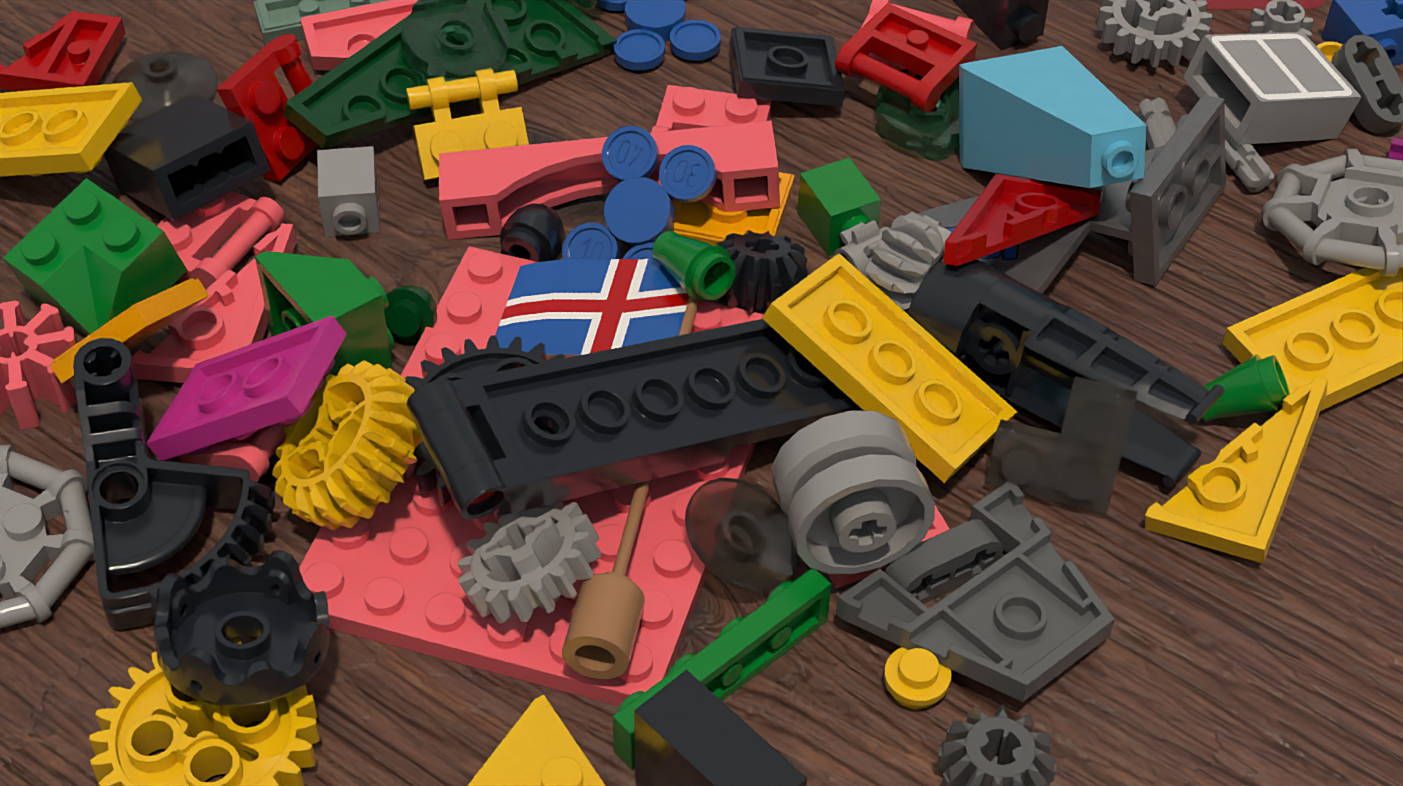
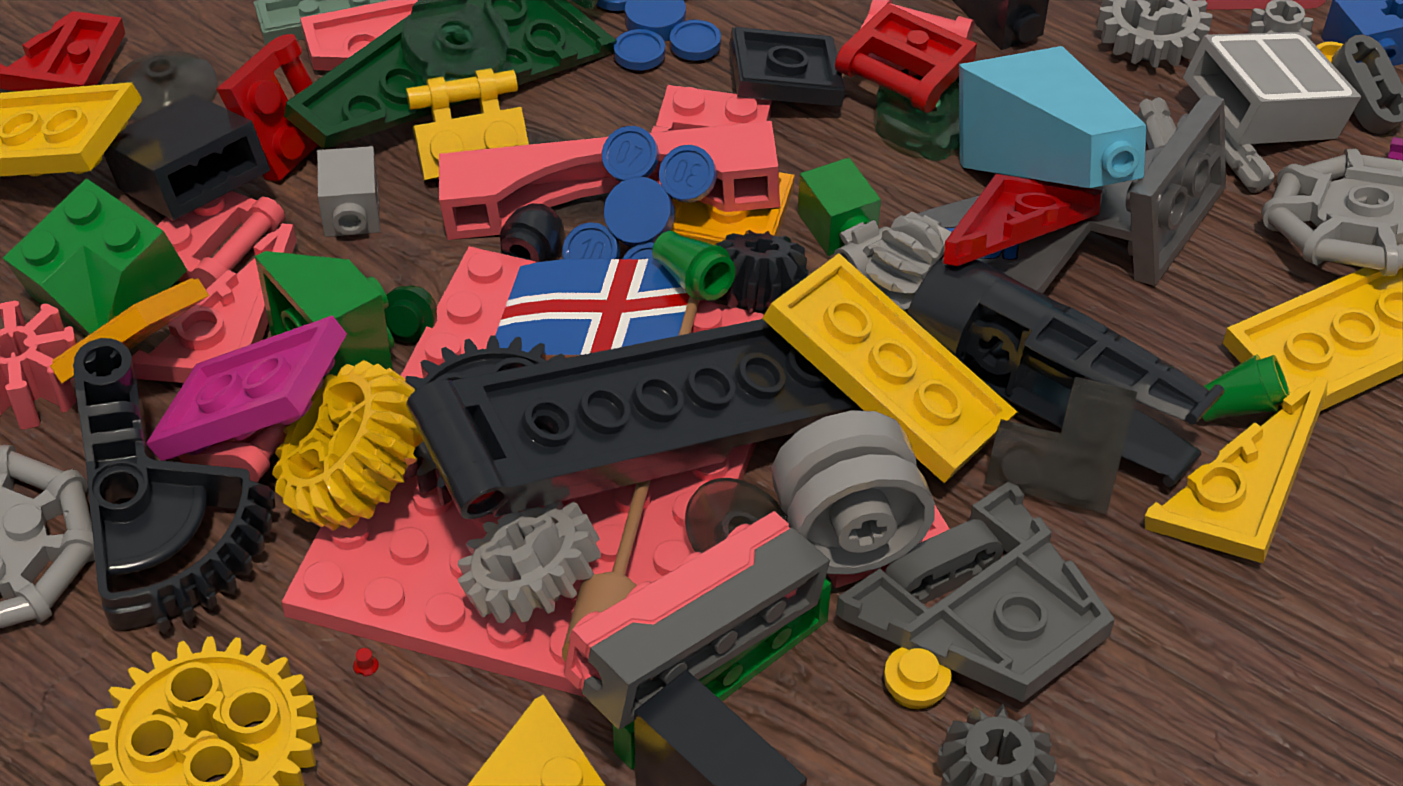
black plate [153,550,330,706] -> none
none -> red piece [353,648,379,677]
none -> dark grey piece [564,511,830,730]

